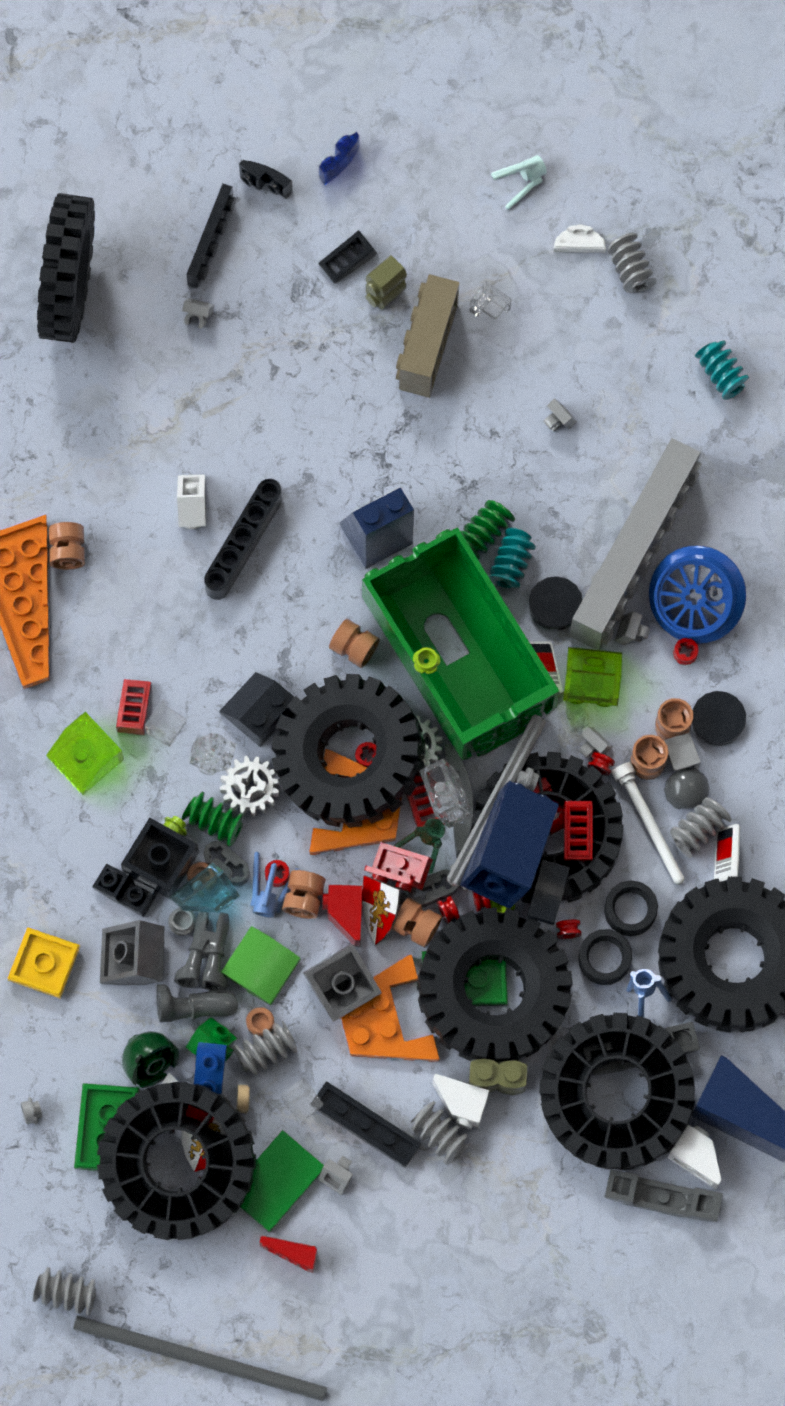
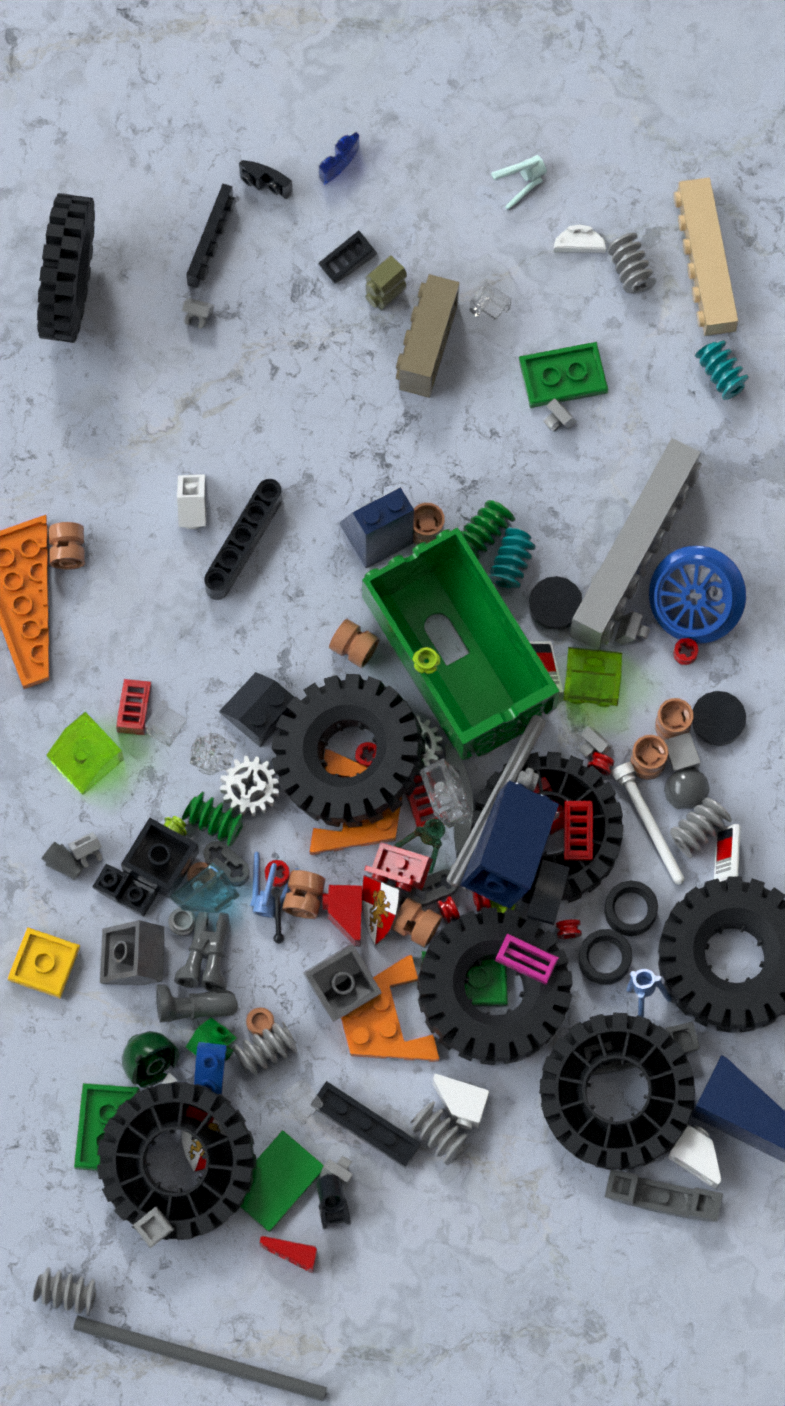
light grey plate [21,1097,42,1125] -> none
bright green slope [221,926,301,1006] -> none
tan tile [236,1085,249,1114] -> none
olive brick [469,1059,527,1095] -> none
none -> dark grey cone [41,842,84,880]
none -> light grey tile [68,832,102,868]
none -> light grey tile [133,1207,174,1248]
none -> black hinge [271,886,284,944]
none -> black piece [316,1174,351,1230]
none -> nougat wheel [413,503,445,545]
none -> dark pink tile [495,934,558,985]
none -> green tile [519,341,608,408]
none -> tan brick [673,177,738,336]

